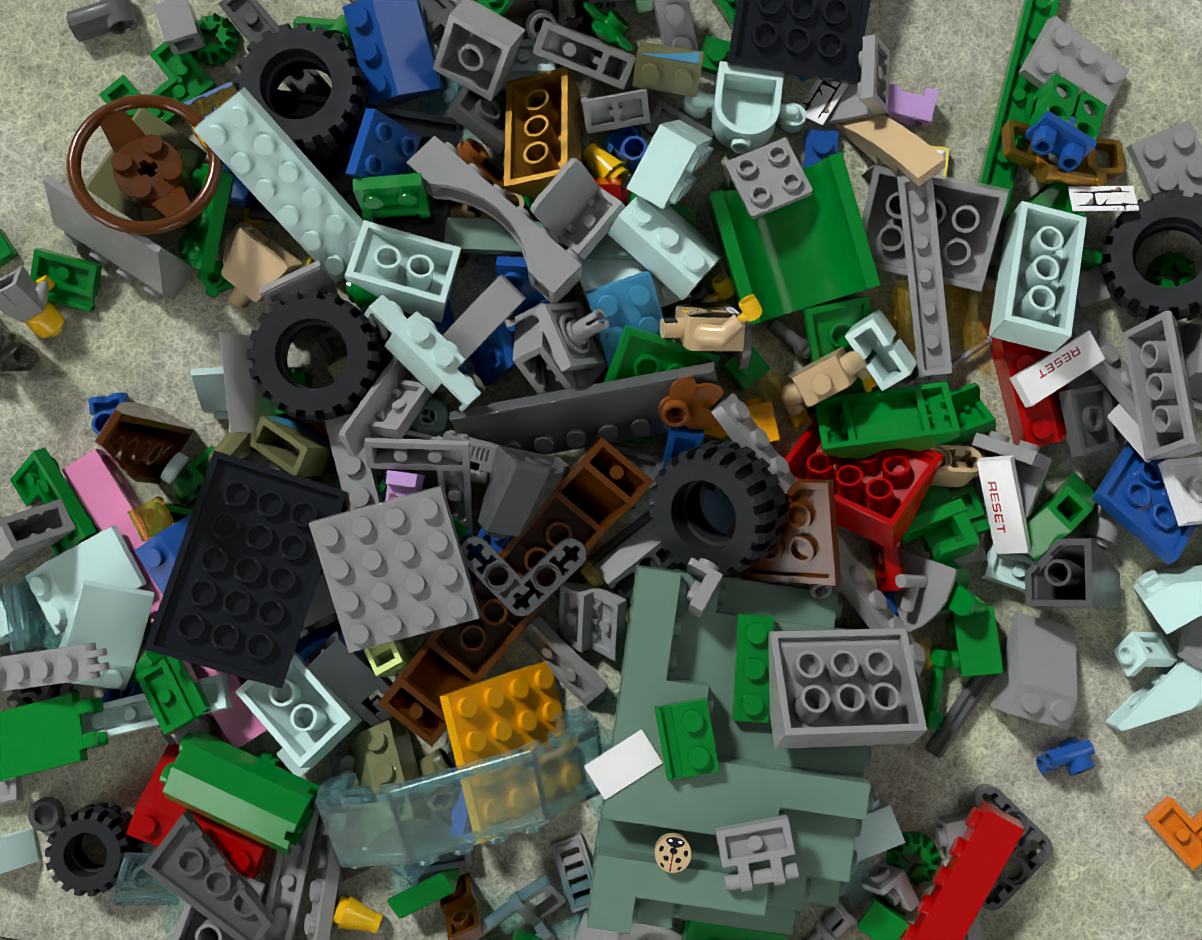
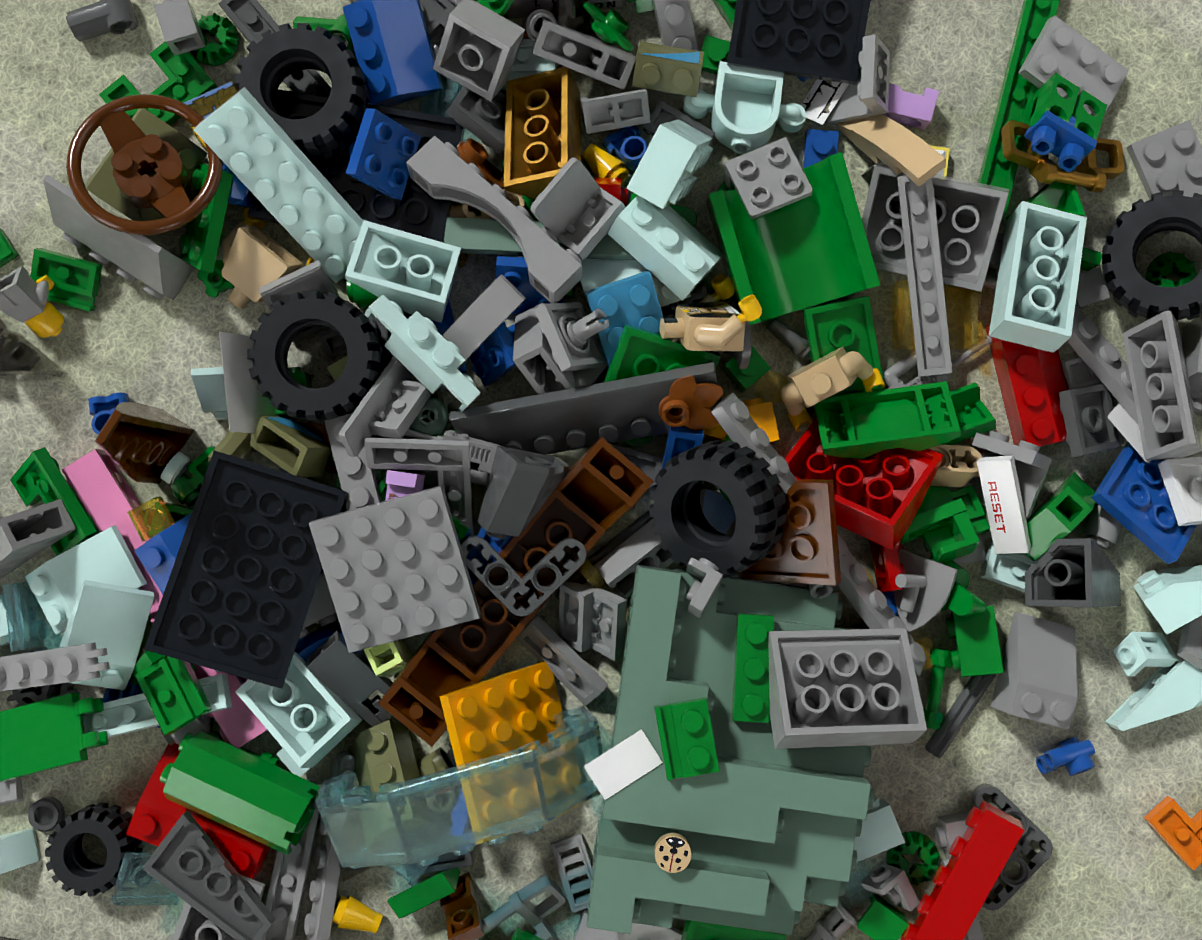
green plate [353,173,431,222] -> none
light grey plate [715,815,799,892] -> none
light aqua piece [845,309,917,391] -> none
white tile [1009,330,1105,408] -> none
white sticker [1068,186,1139,211] -> none

